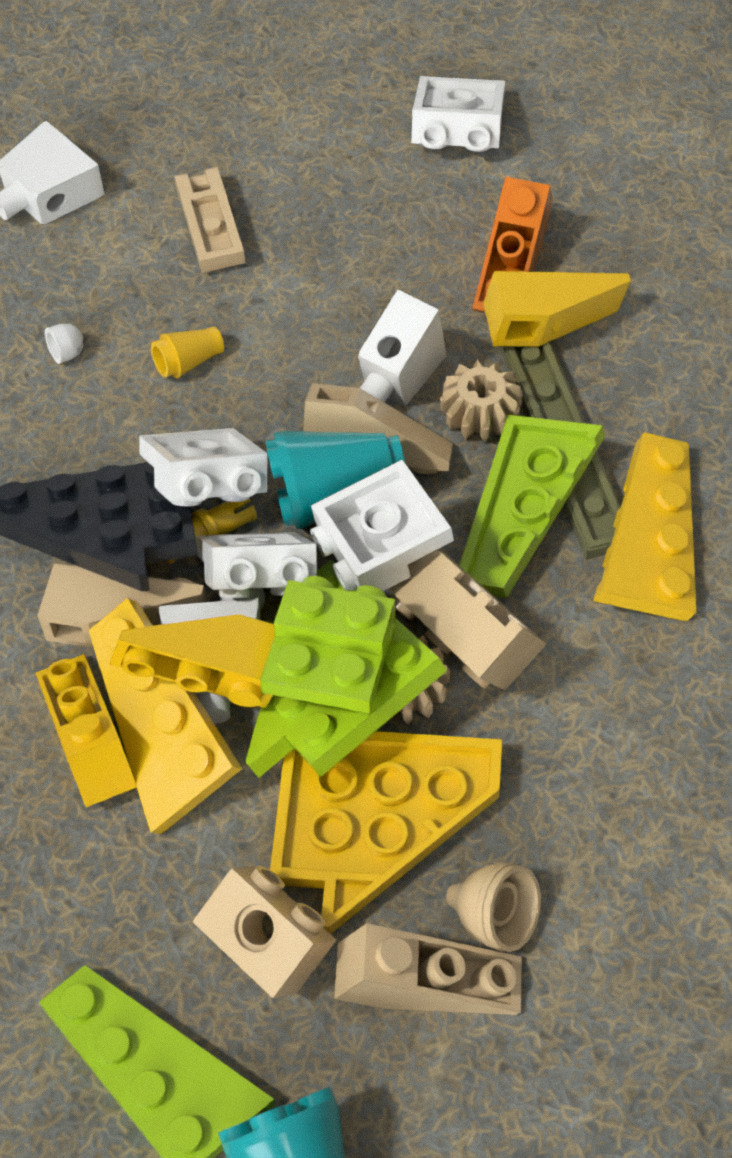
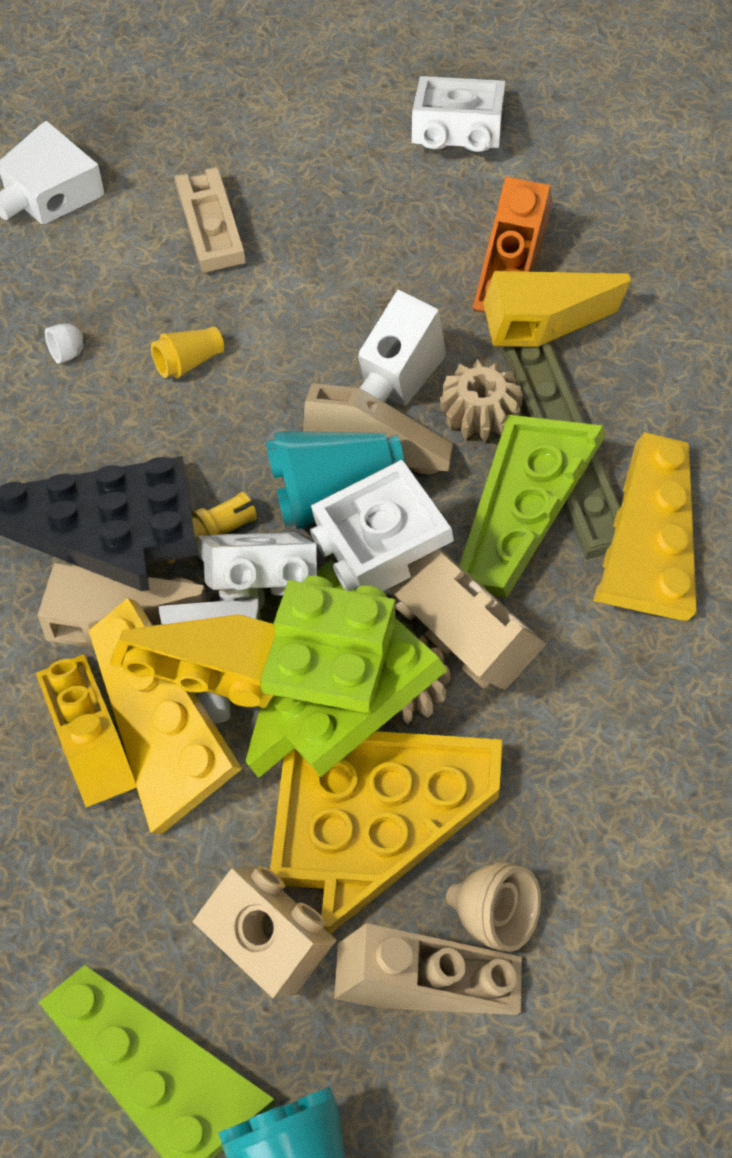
white plate [139,428,267,506] -> none

